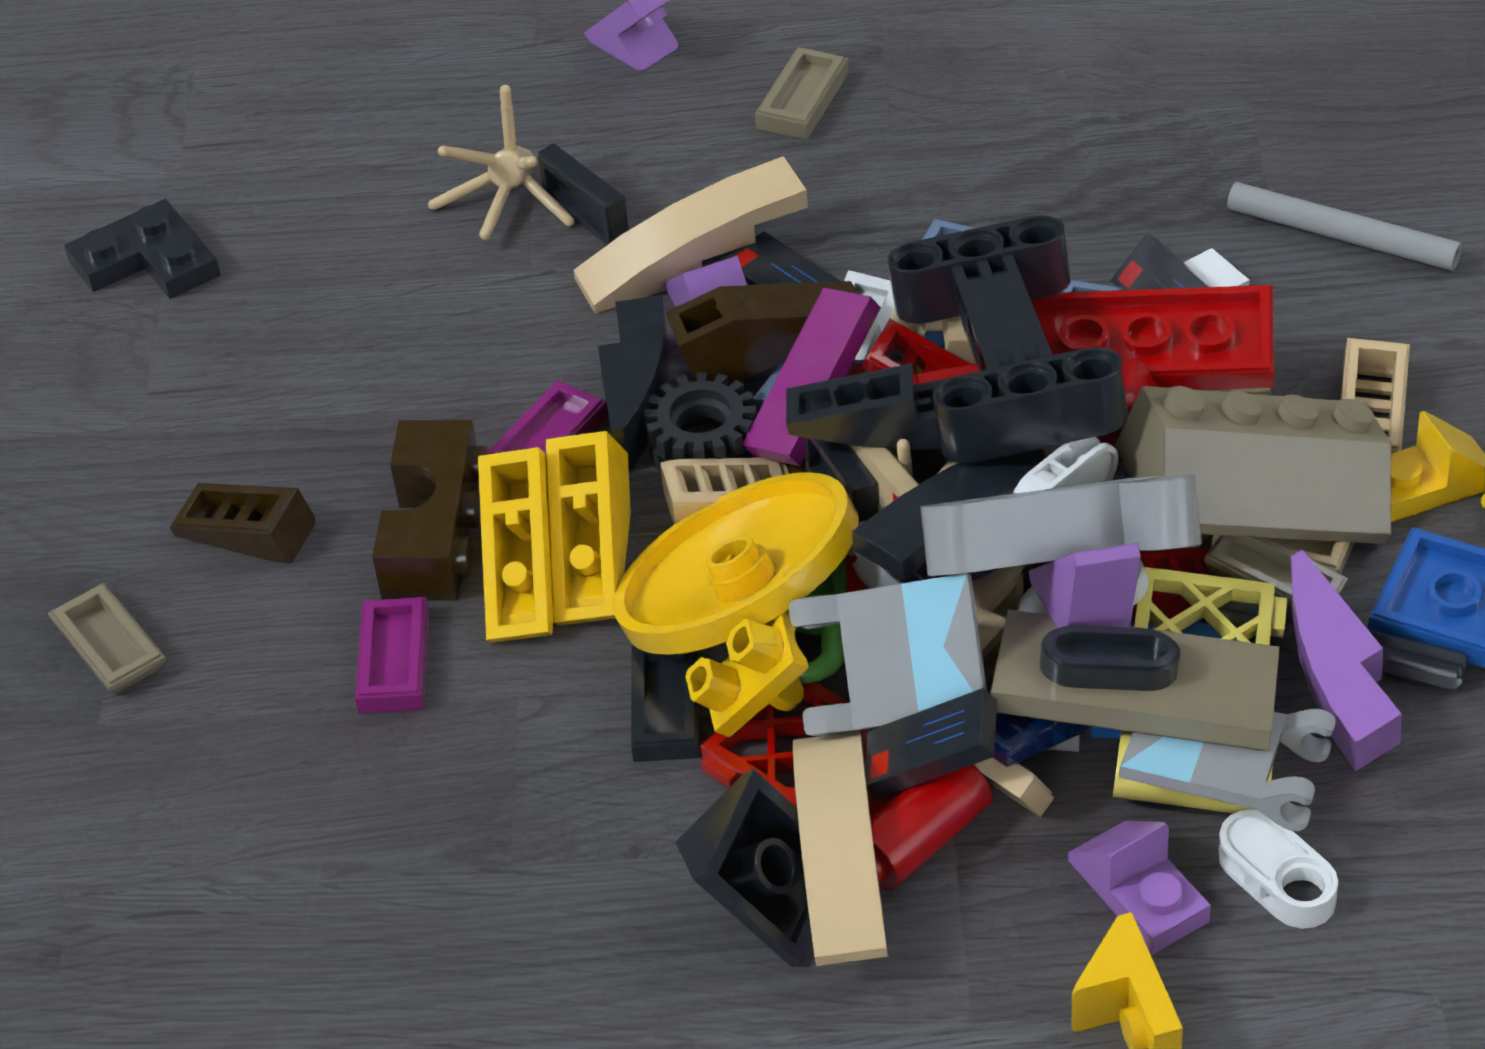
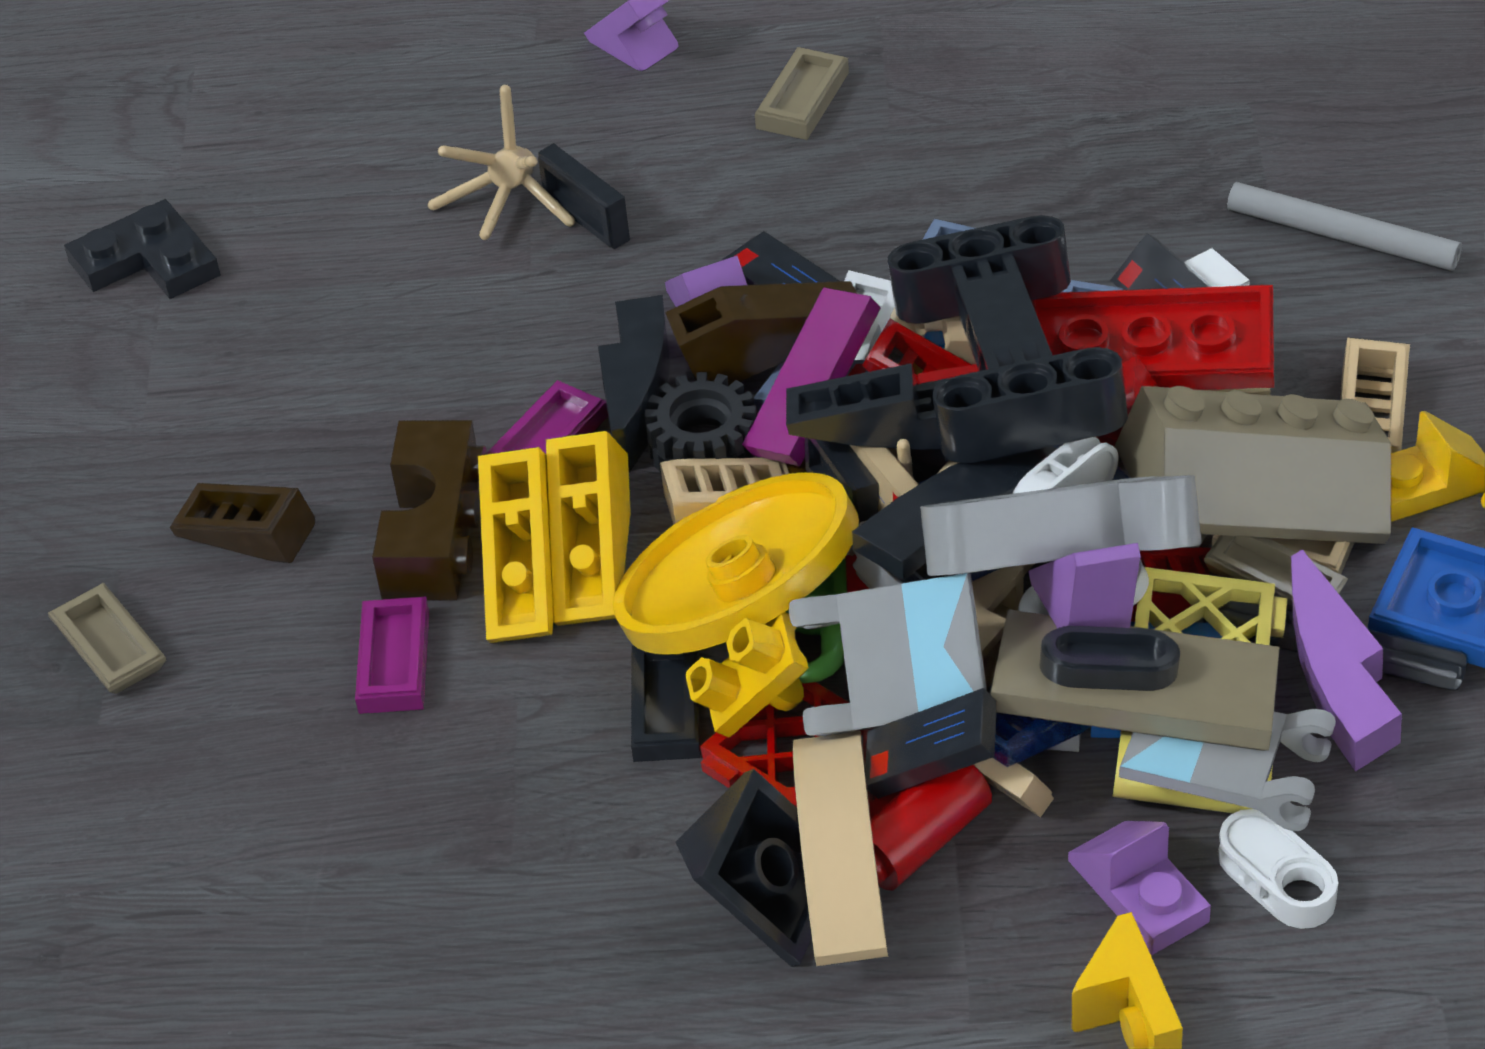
tan slope [573,156,808,314] -> none

